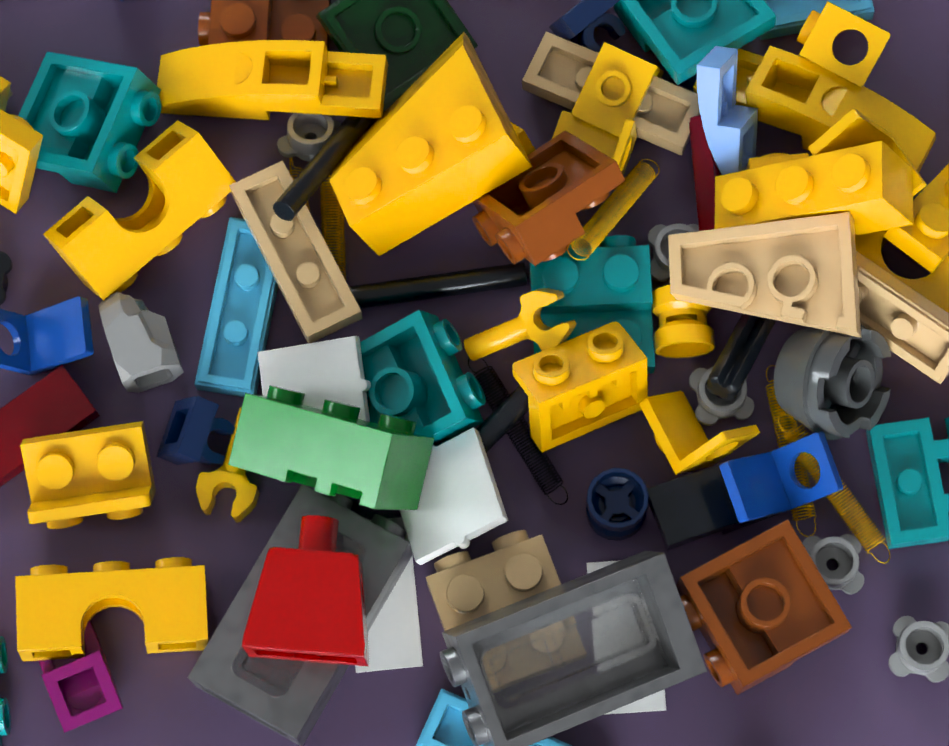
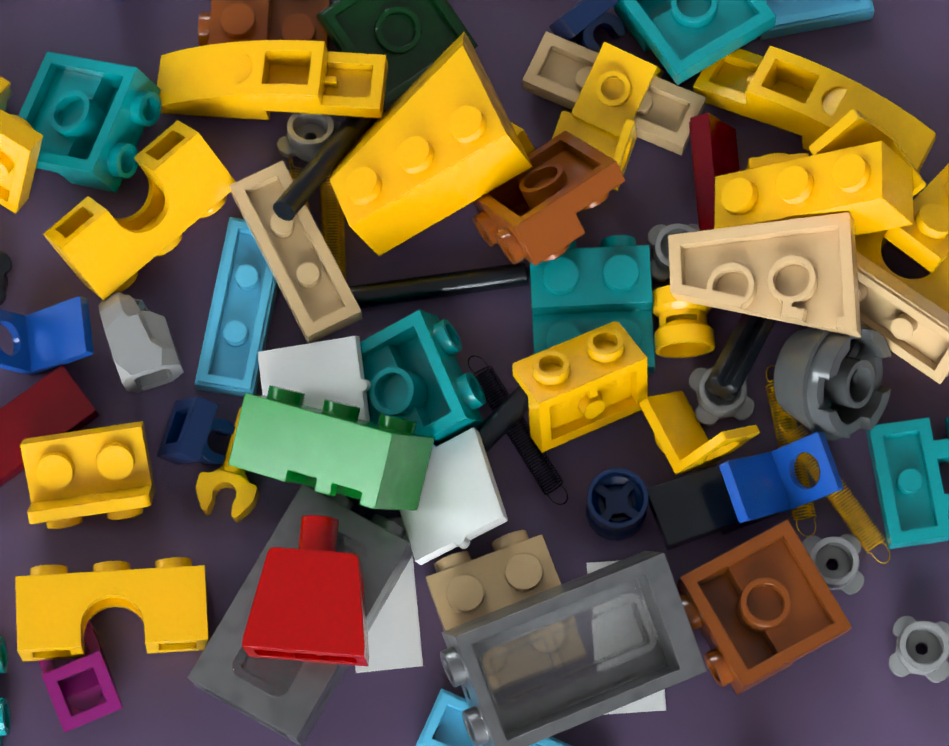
yellow bar [464,288,577,361] -> none
yellow piece [567,159,660,260] -> none
light blue slope [697,46,758,175] -> none
yellow bracket [796,1,891,87] -> none

